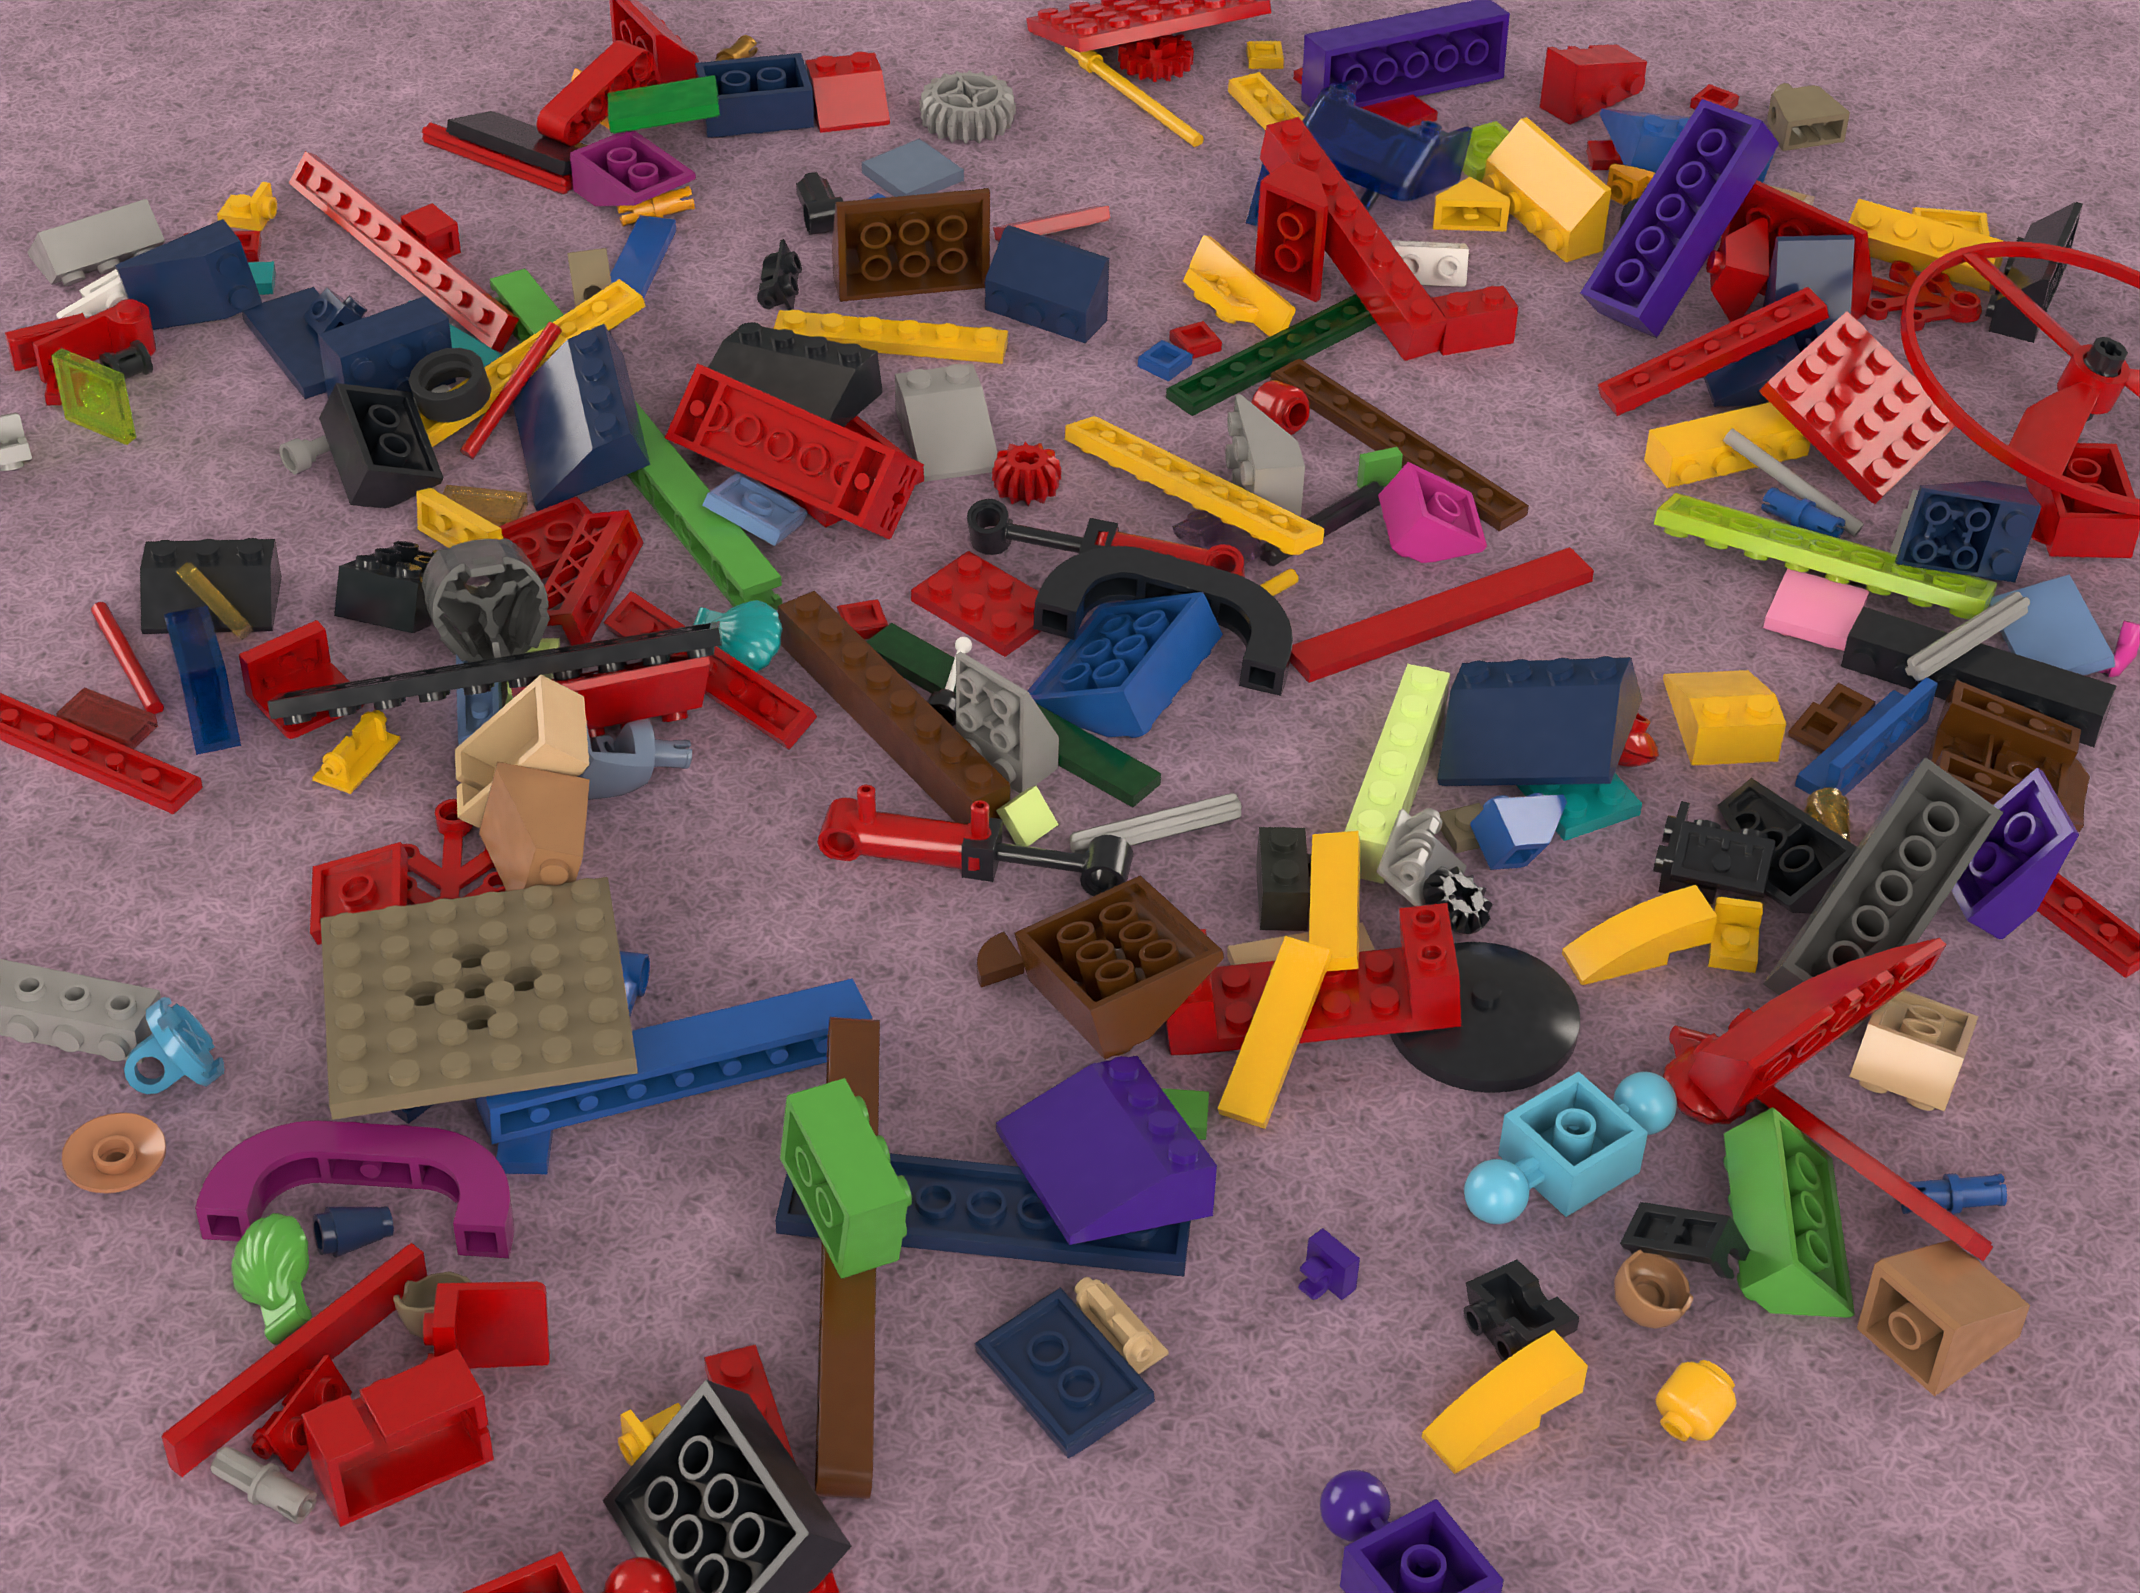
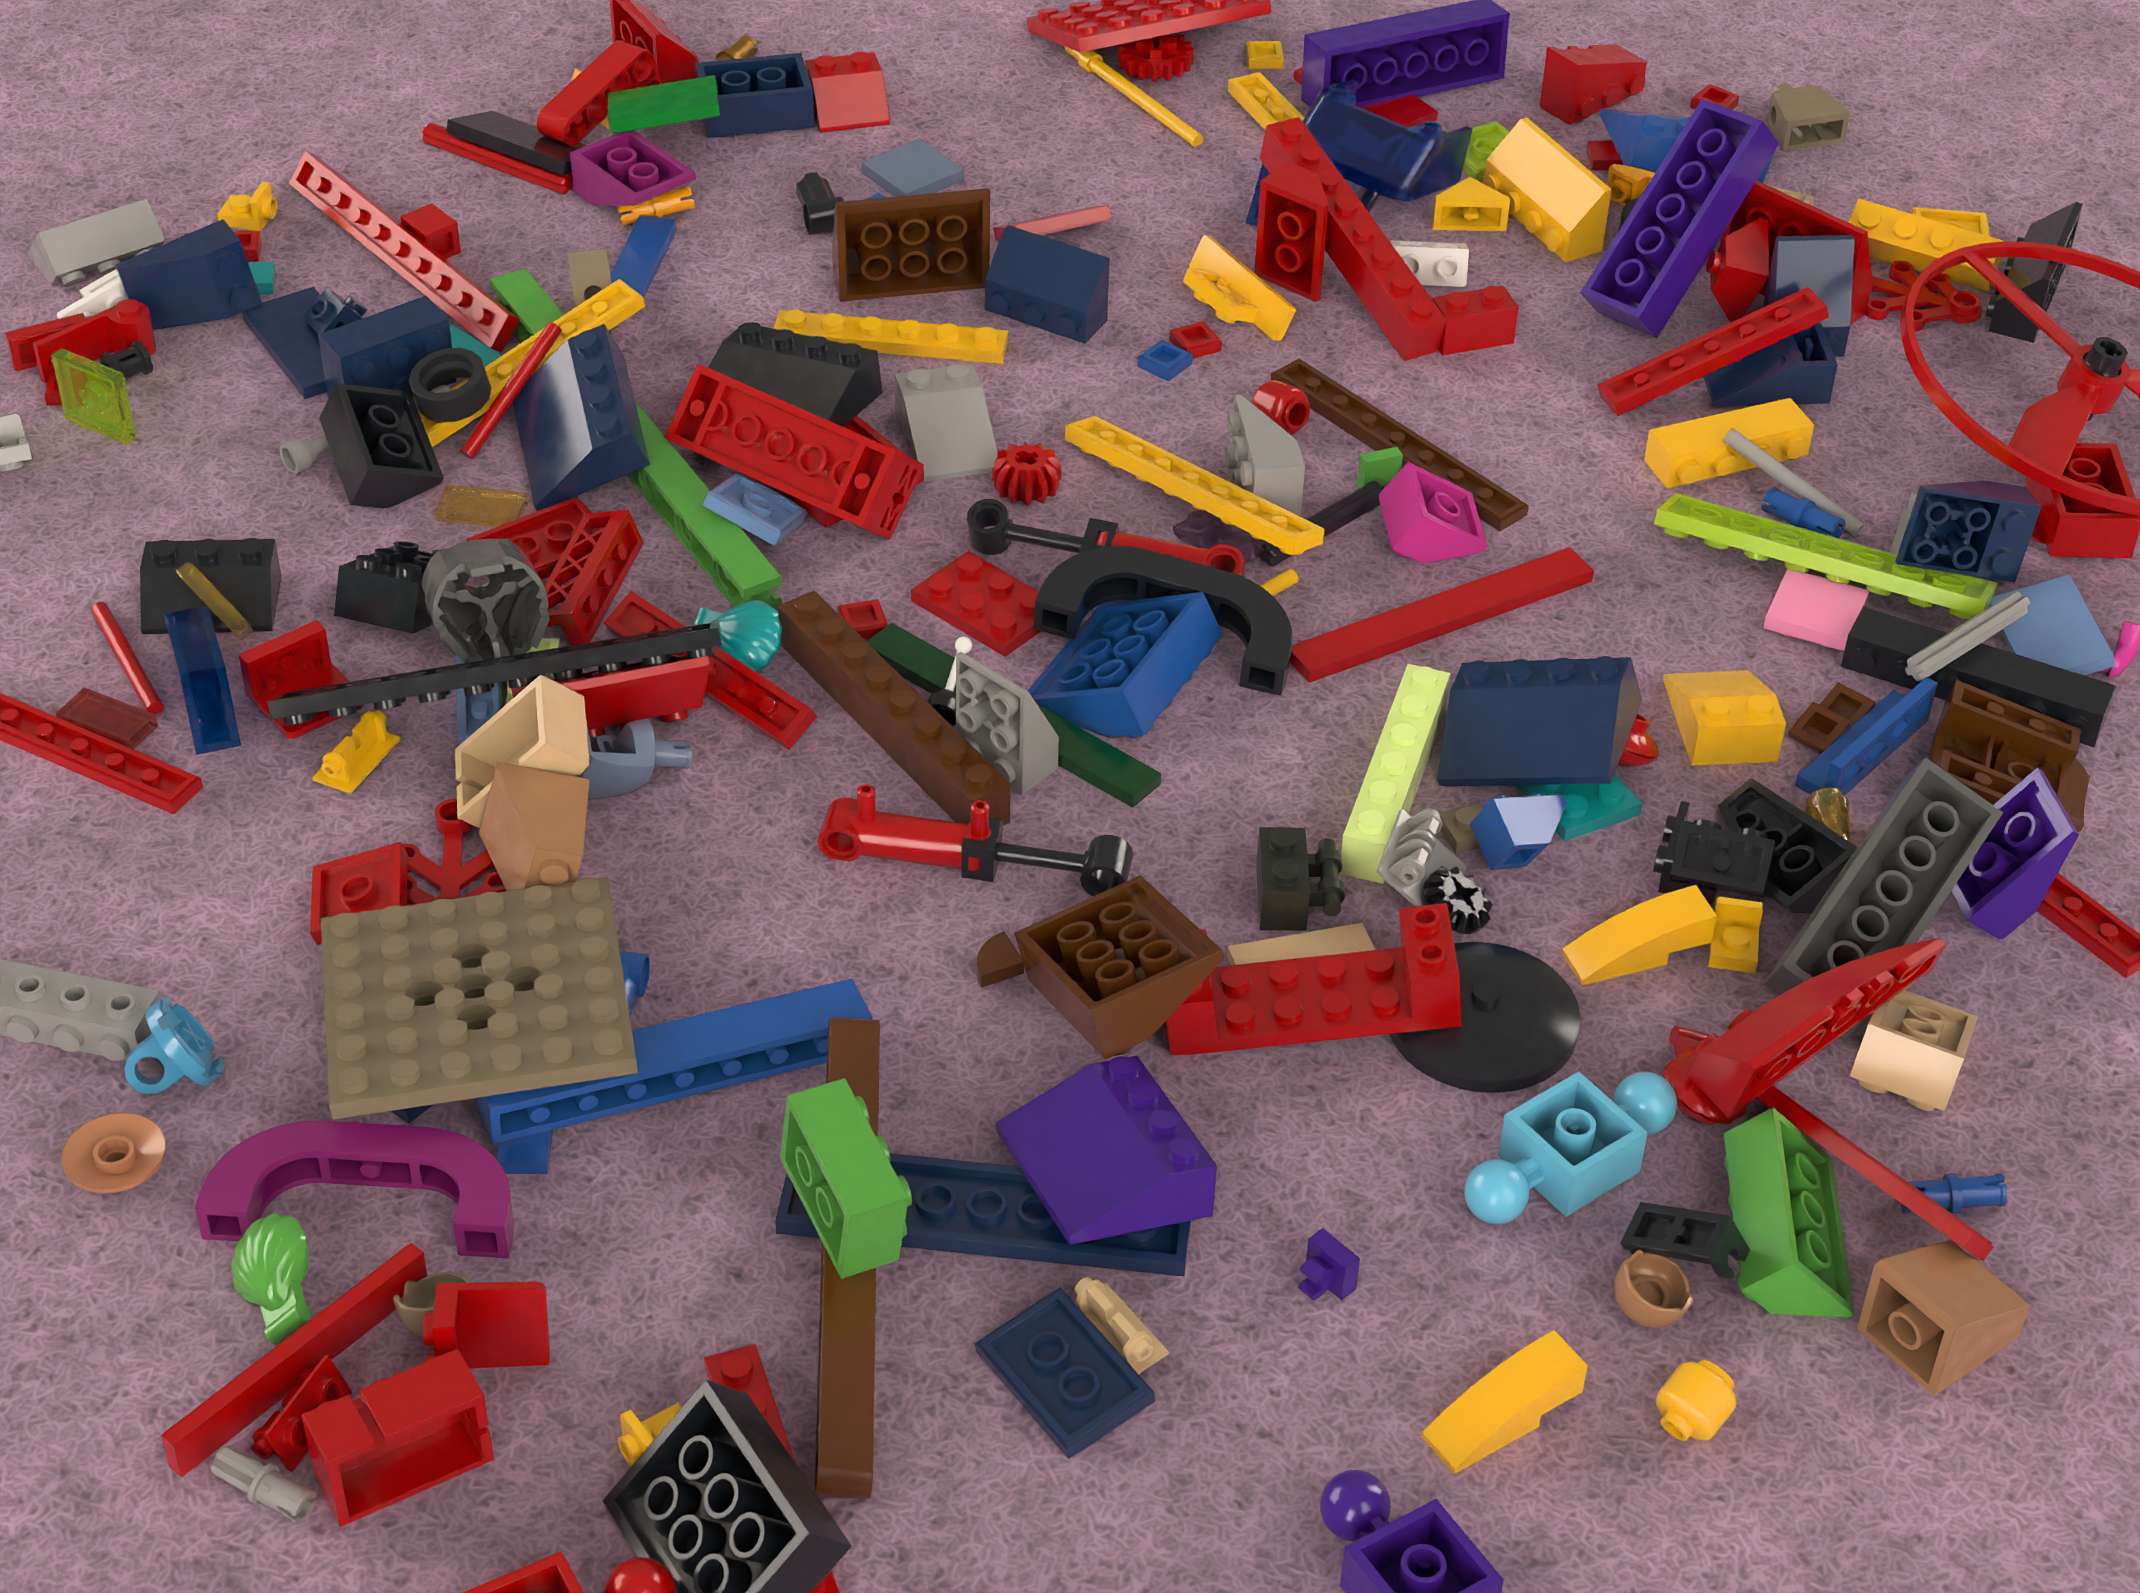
dark blue cone [313,1206,394,1258] -> none
yellow plate [416,488,504,548] -> none
black hinge [757,239,802,310] -> none
light grey gear [919,70,1016,144] -> none
yellowish green tile [996,786,1059,846] -> none
light grey axle [1070,793,1242,854] -> none
bright green tile [1161,1088,1209,1140] -> none
dark green tile [1166,294,1376,416] -> none
yellow tile [1218,936,1332,1129] -> none
yellow tile [1309,831,1360,971] -> none
black cylinder [1463,1259,1579,1362] -> none
plate [1759,311,1955,504] -> none

